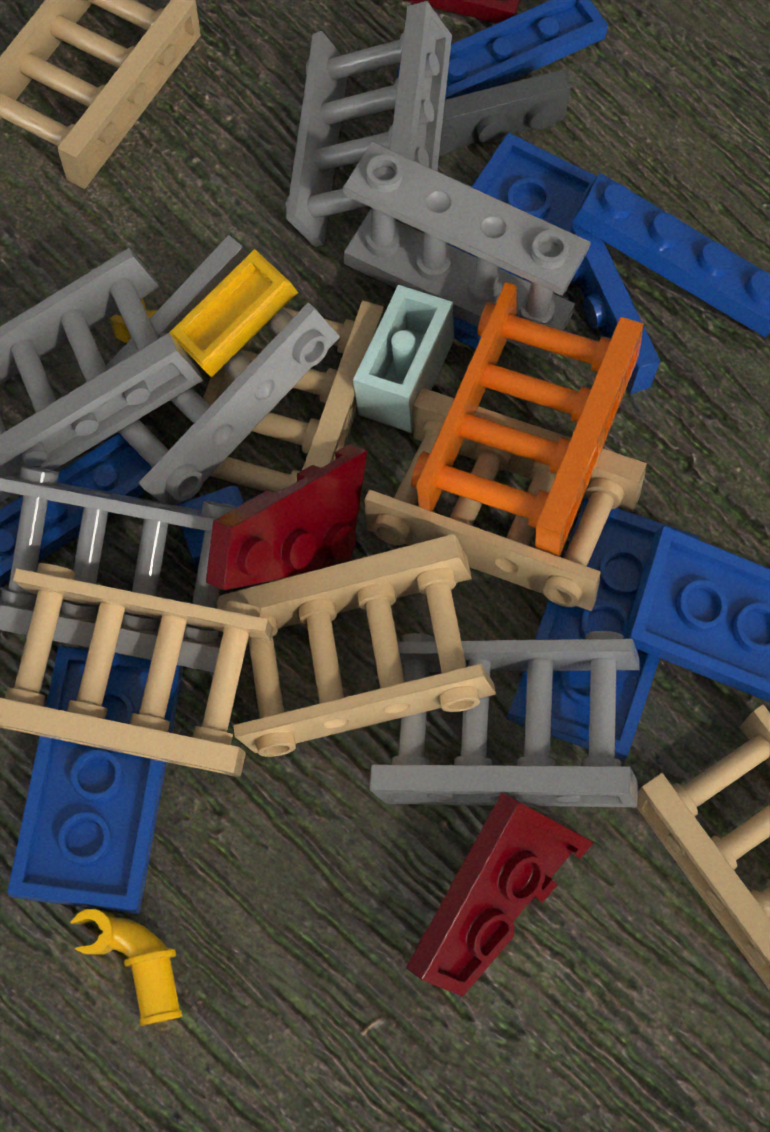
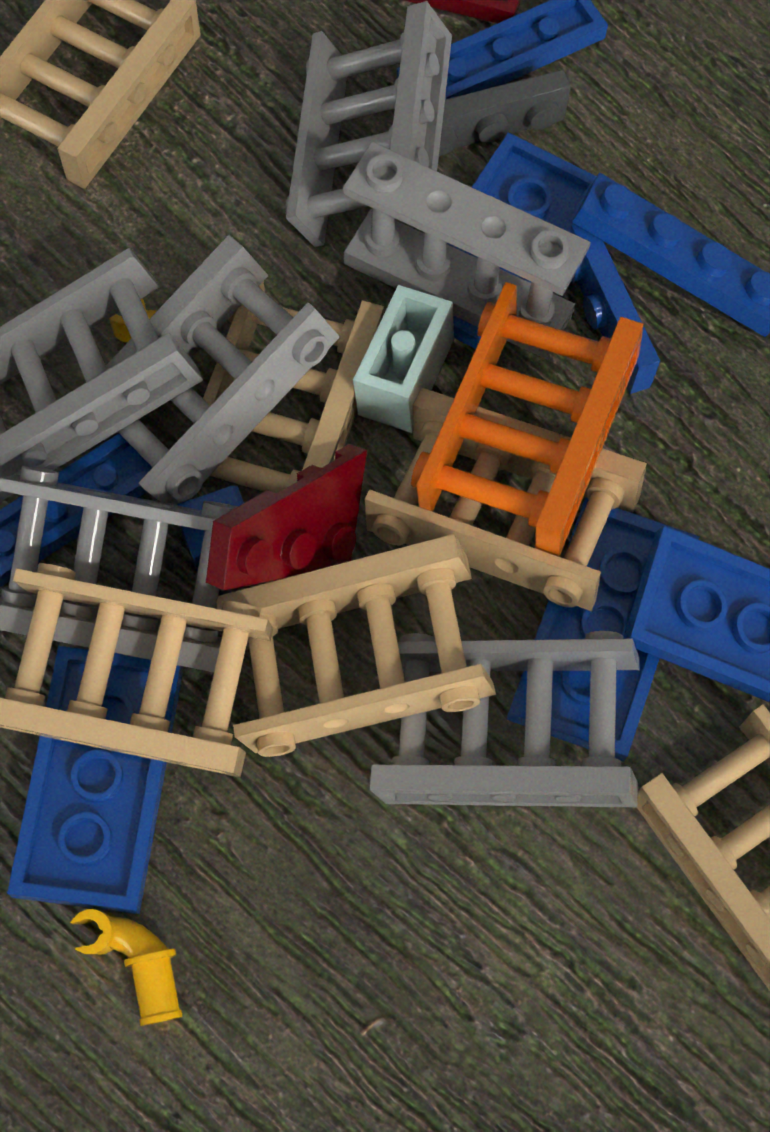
yellow tile [169,249,298,378] -> none
dark red wing [406,792,594,996] -> none

